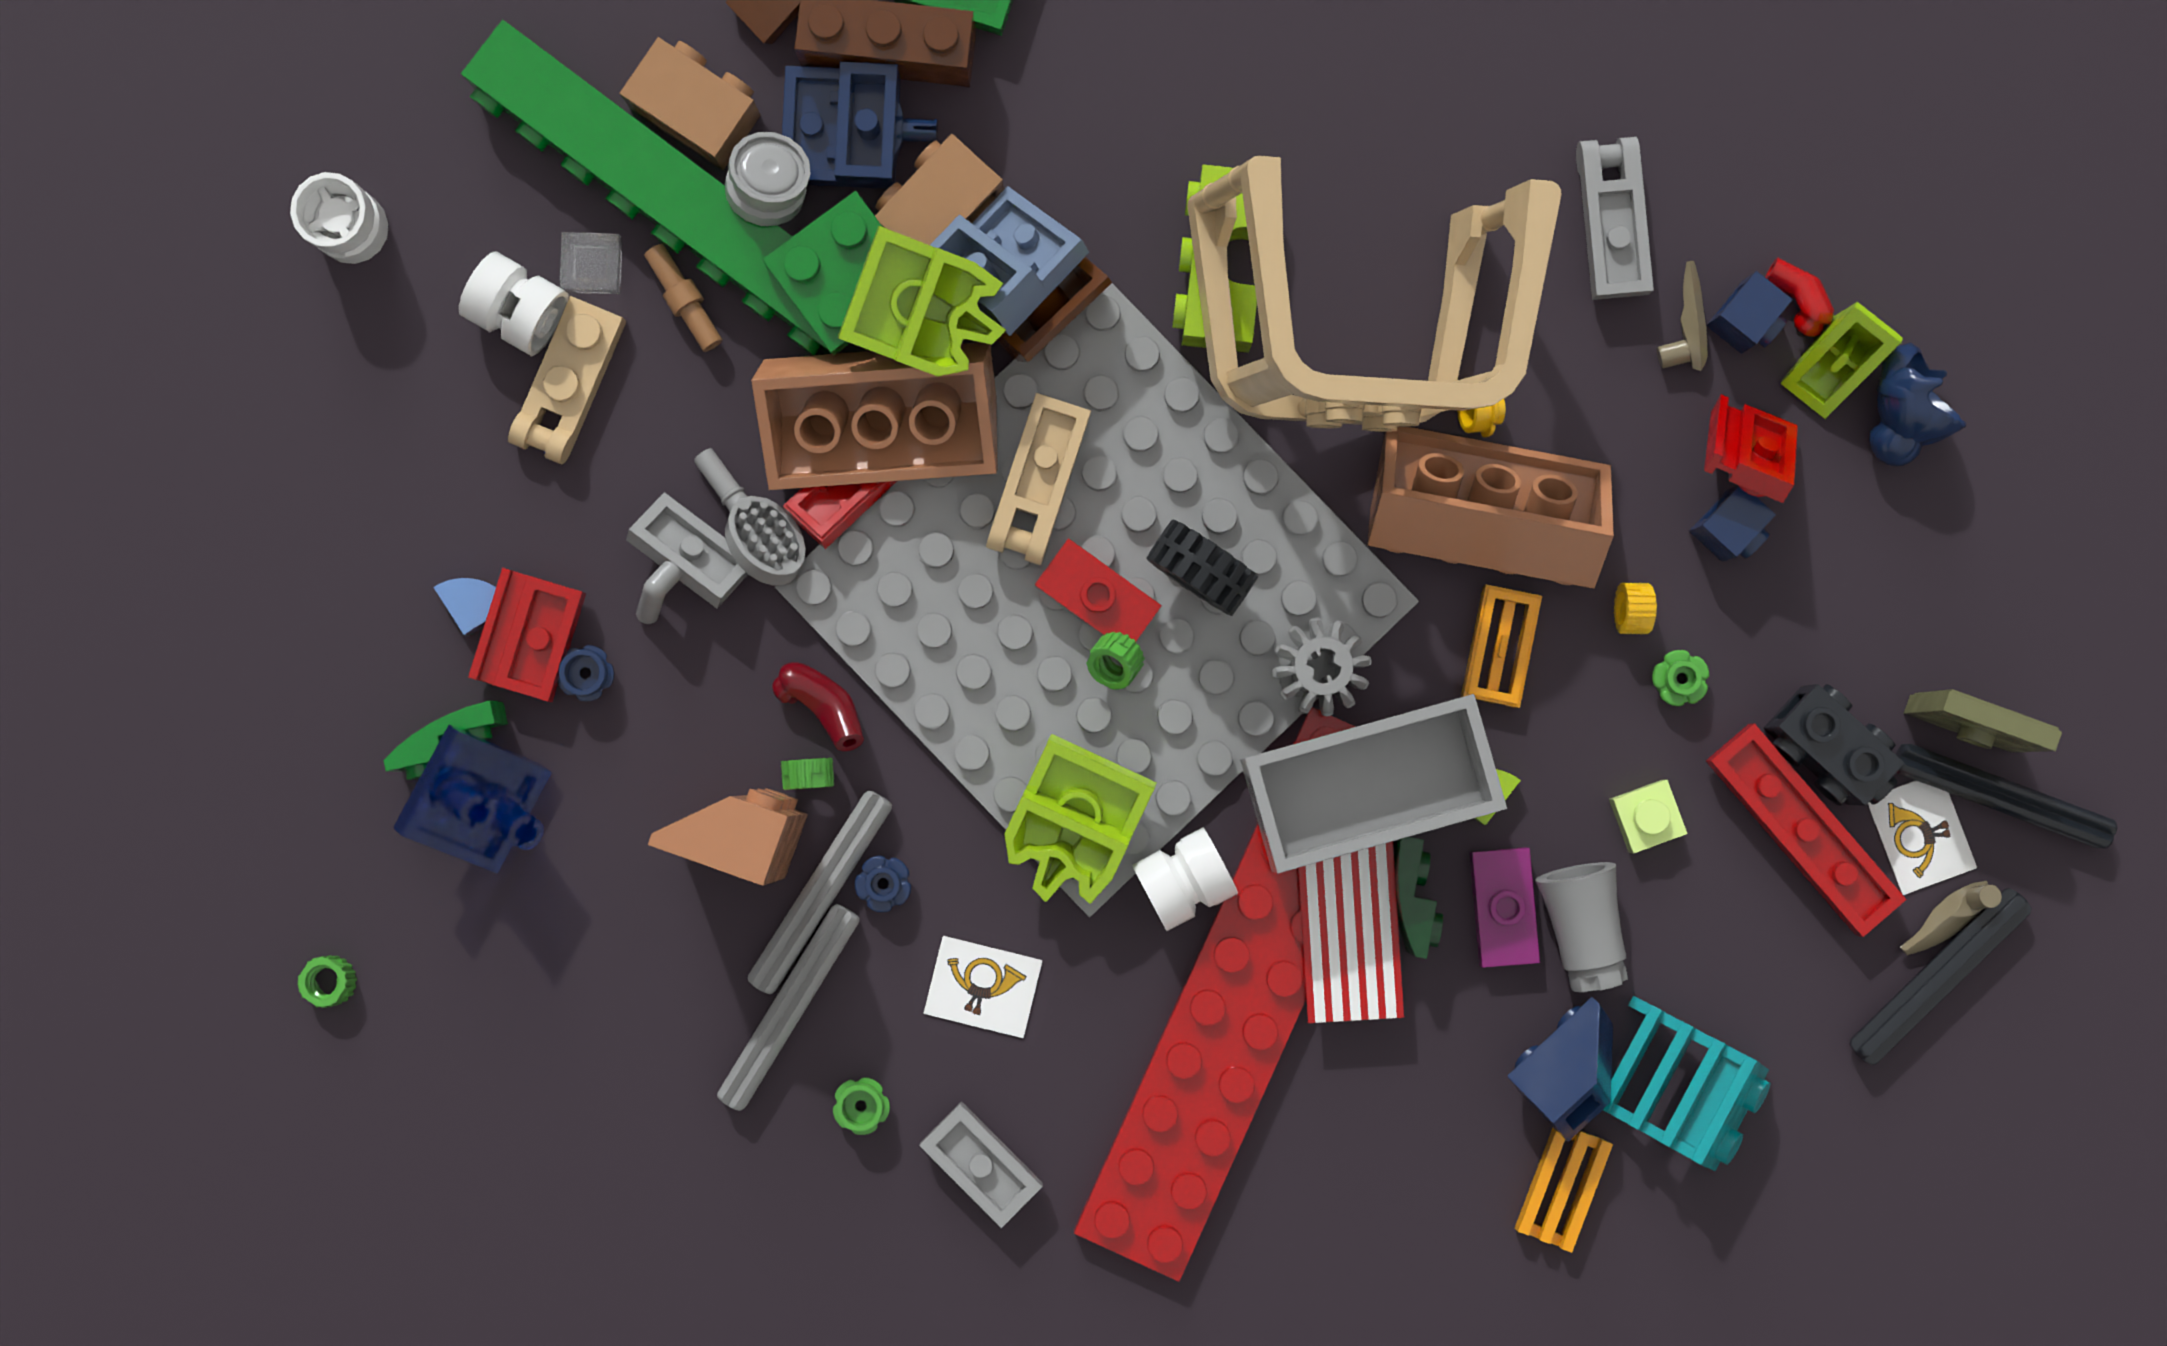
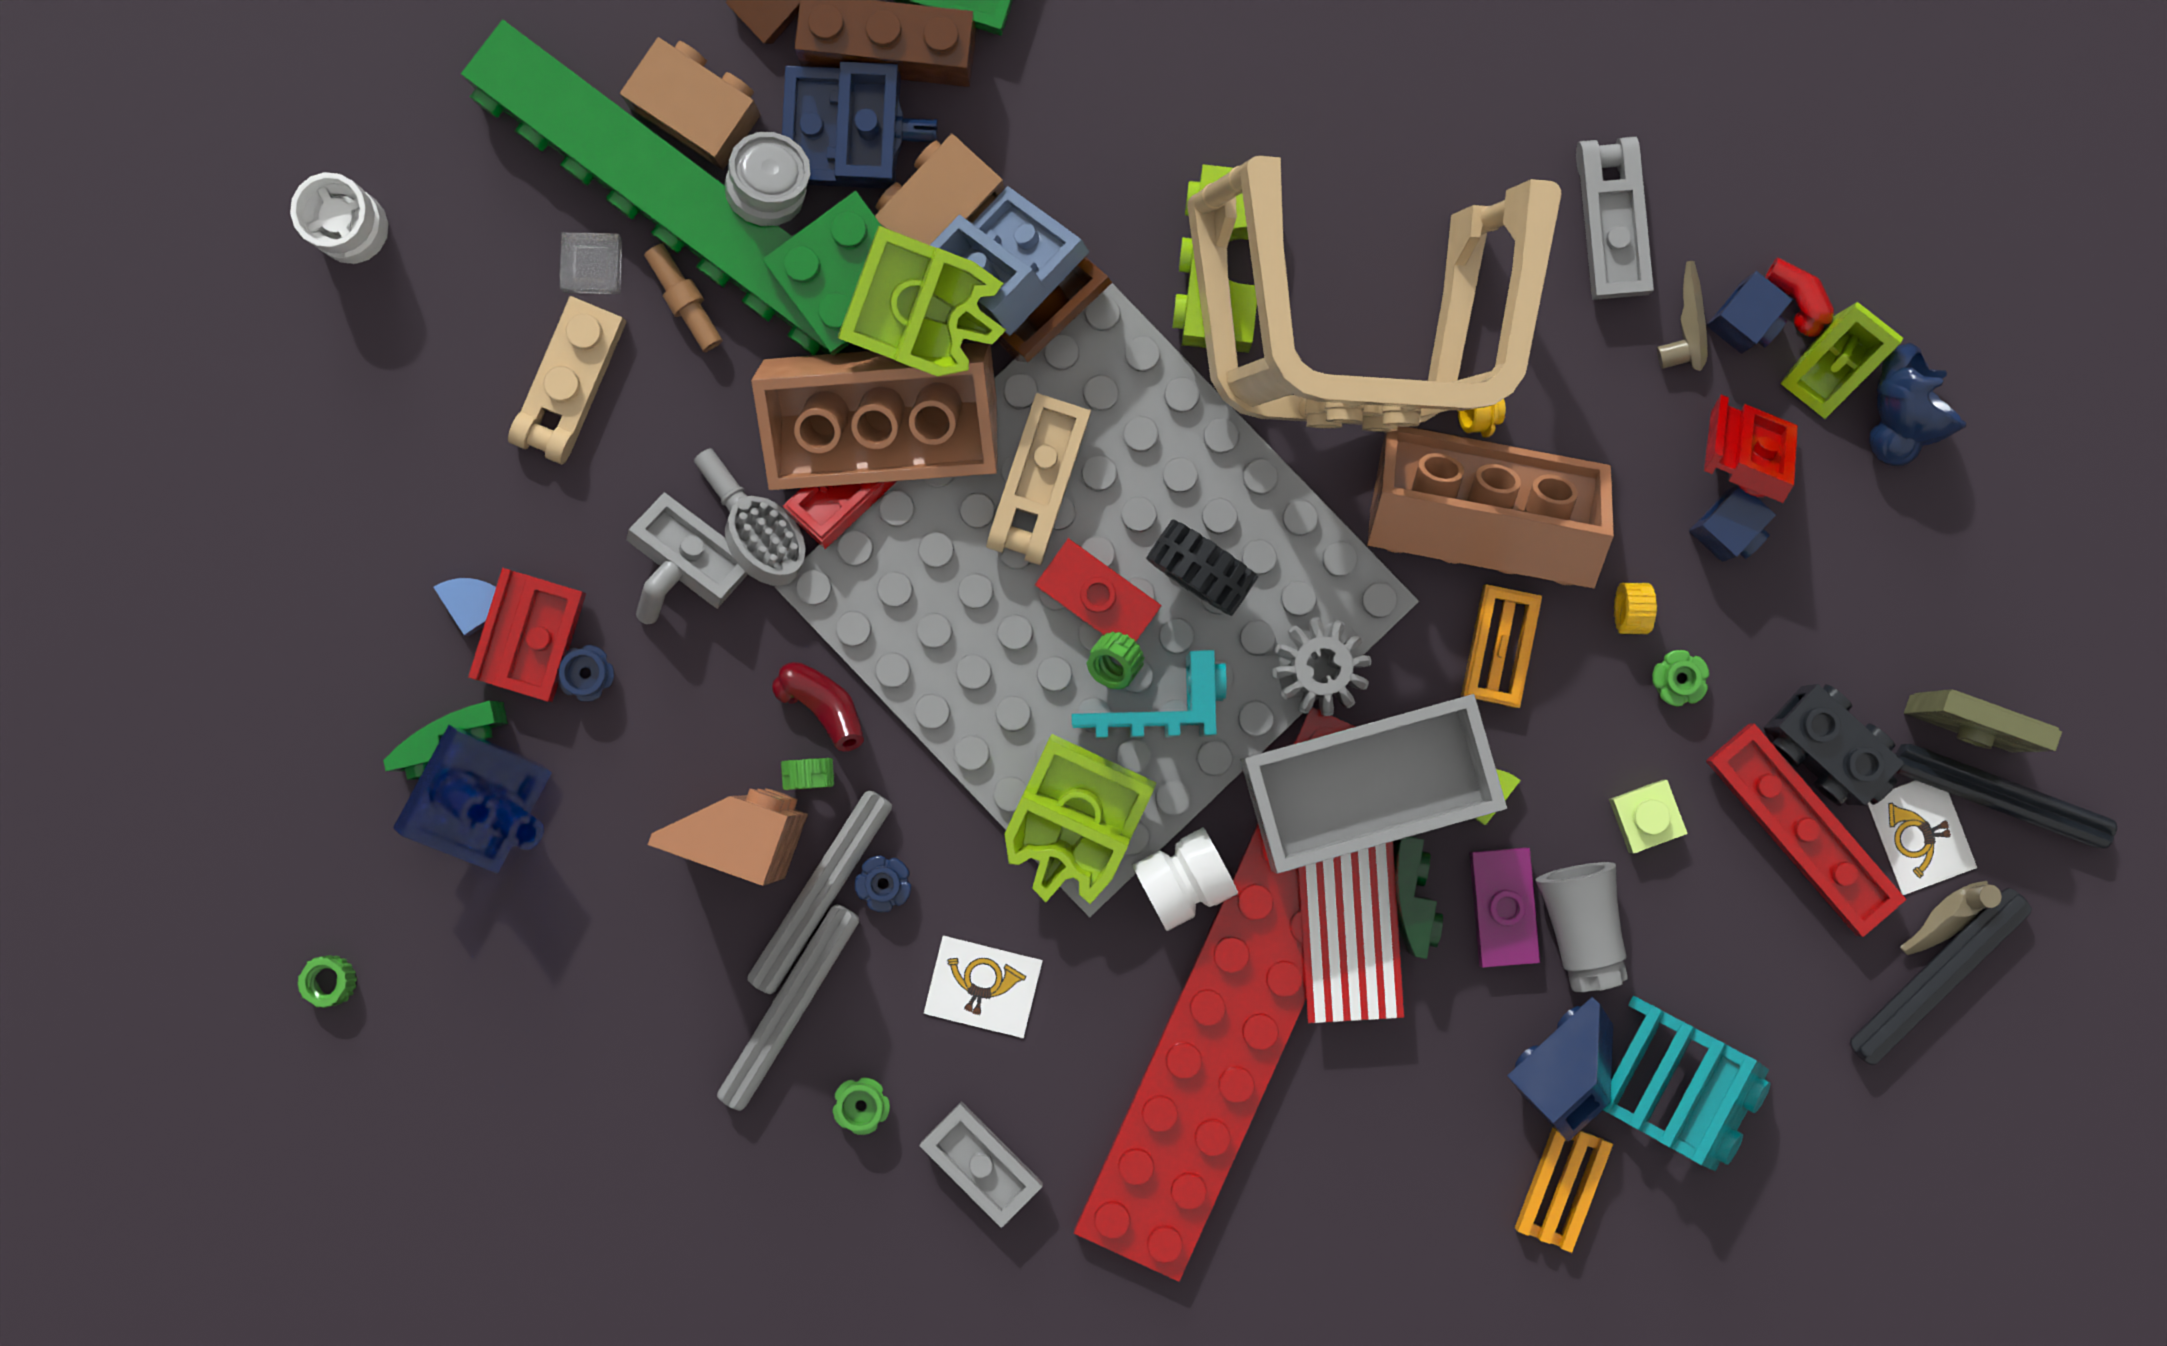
white wheel [459,251,569,356] -> none
none -> teal plate [1072,650,1227,739]

